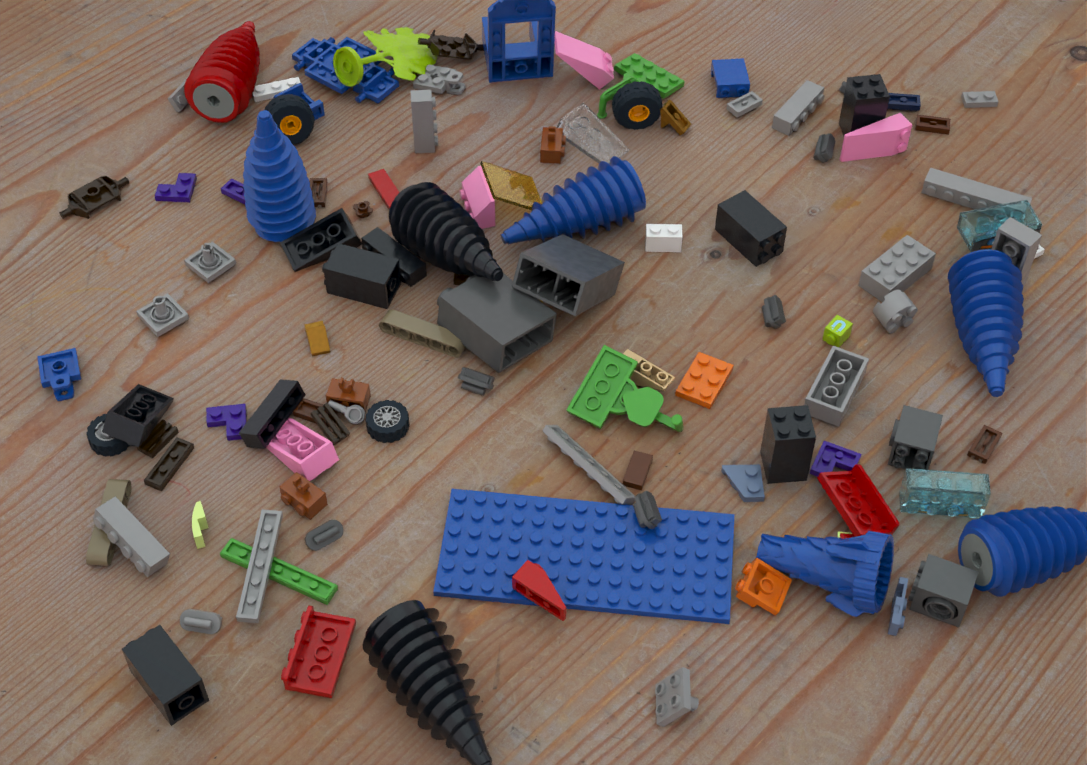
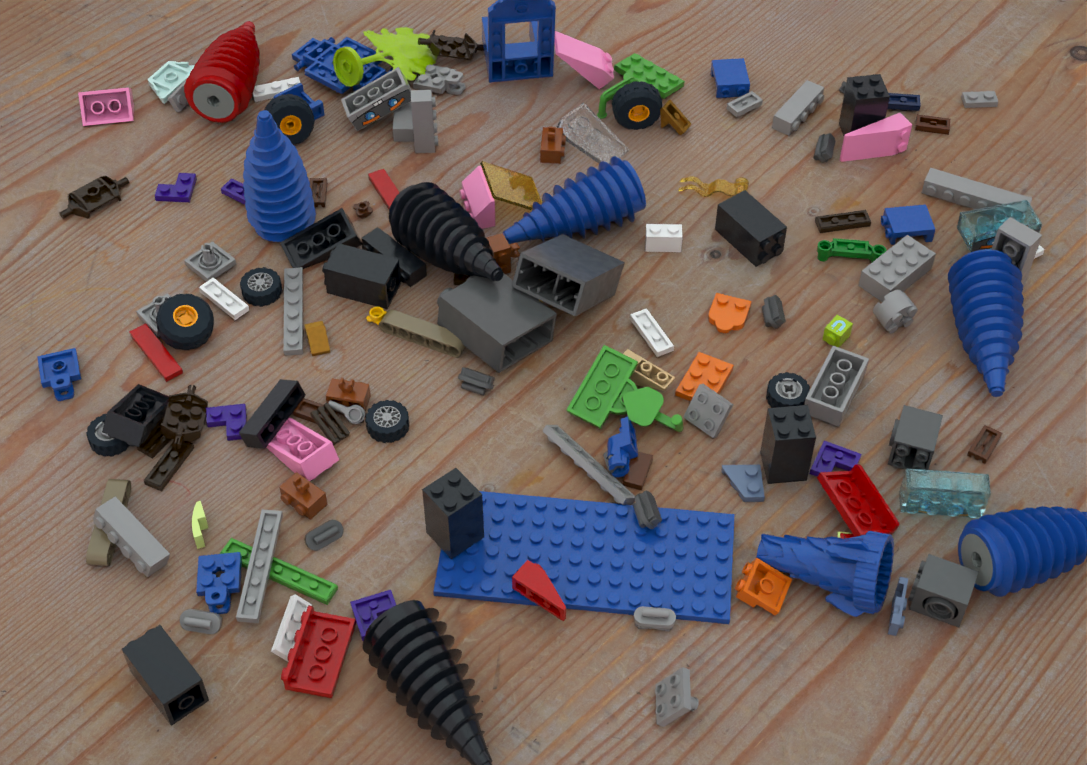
none -> bright pink slope [78,87,134,126]
none -> red tile [129,323,183,382]
none -> light aqua wing [148,61,195,104]
none -> black wheel [156,294,214,350]
none -> dark brown plate [160,385,208,449]
none -> blue plate [196,552,242,614]
none -> white plate [199,278,249,320]
none -> black wheel [240,267,282,307]
none -> white plate [271,594,312,662]
none -> light grey plate [283,267,303,356]
none -> light grey brick [341,67,411,131]
none -> dark purple plate [350,590,396,641]
none -> yellow plate [366,307,387,325]
none -> light grey brick [393,102,414,142]
none -> black brick [422,468,484,559]
none -> dark orange brick [487,233,520,274]
none -> blue plate [603,416,638,477]
none -> white plate [630,308,674,357]
none -> light grey piece [634,606,676,631]
none -> clear yellow flag [678,176,749,197]
none -> light grey plate [683,384,734,438]
none -> orange plate [708,293,752,333]
none -> black wheel [766,372,810,408]
none -> dark brown tile [815,210,871,233]
none -> green plate [817,238,887,263]
none -> blue panel [881,204,936,245]

